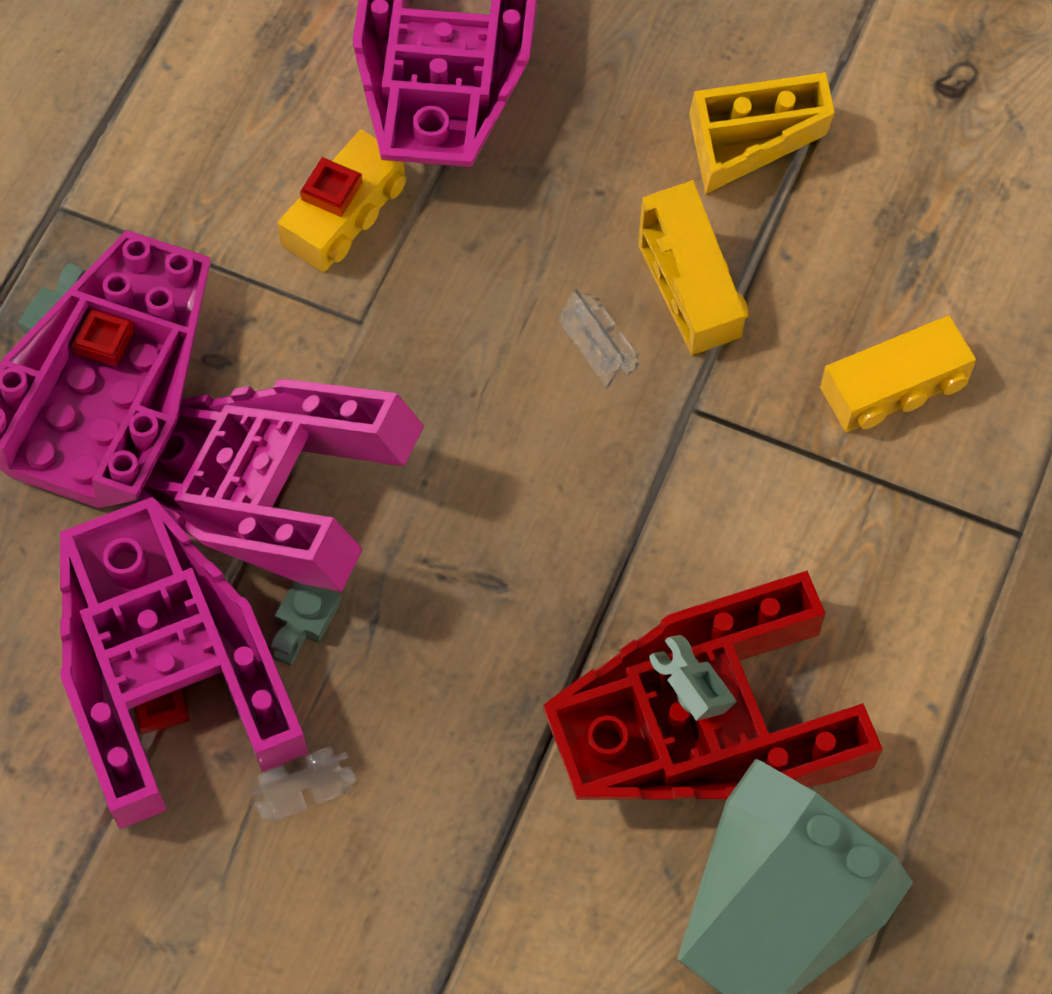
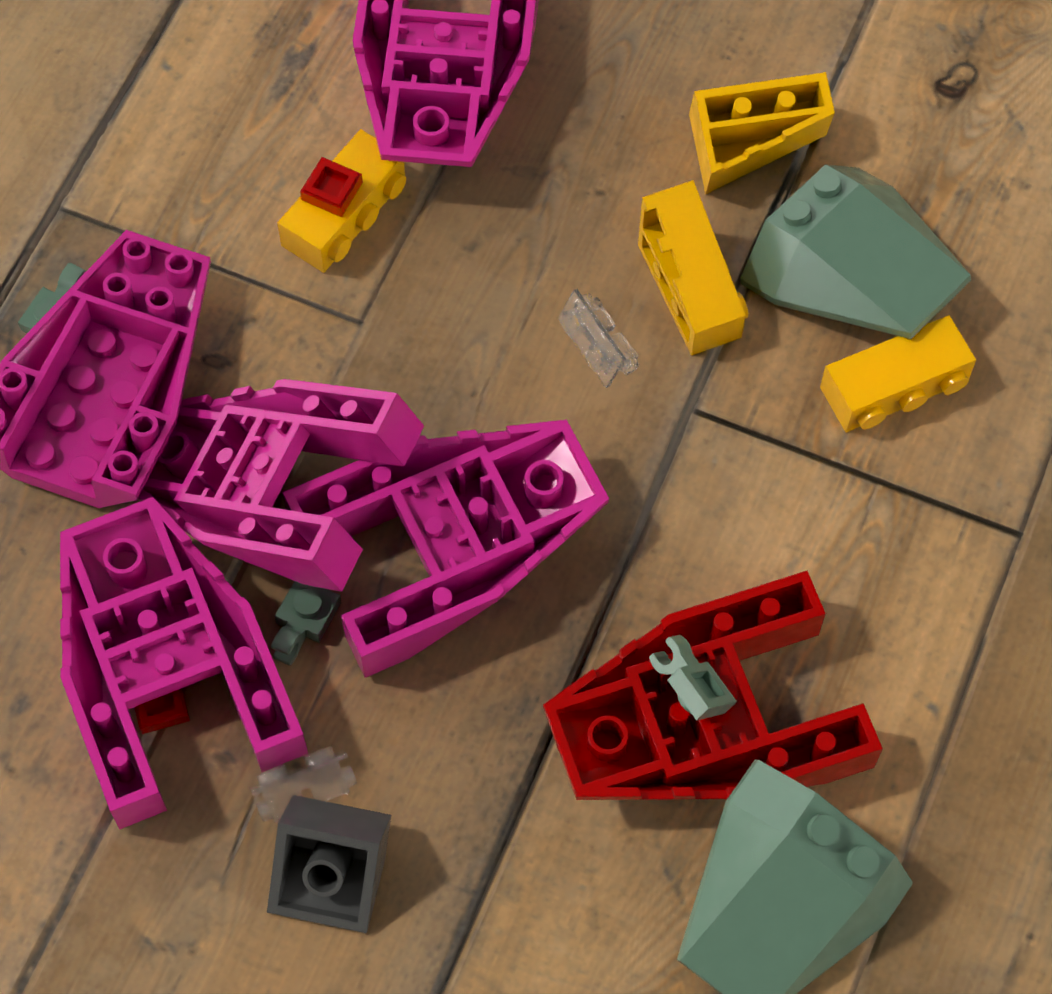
red tile [71,308,135,367] -> none
none -> dark grey slope [267,795,392,933]
none -> dark pink wedge [282,420,609,678]
none -> sand green wedge [740,164,971,339]

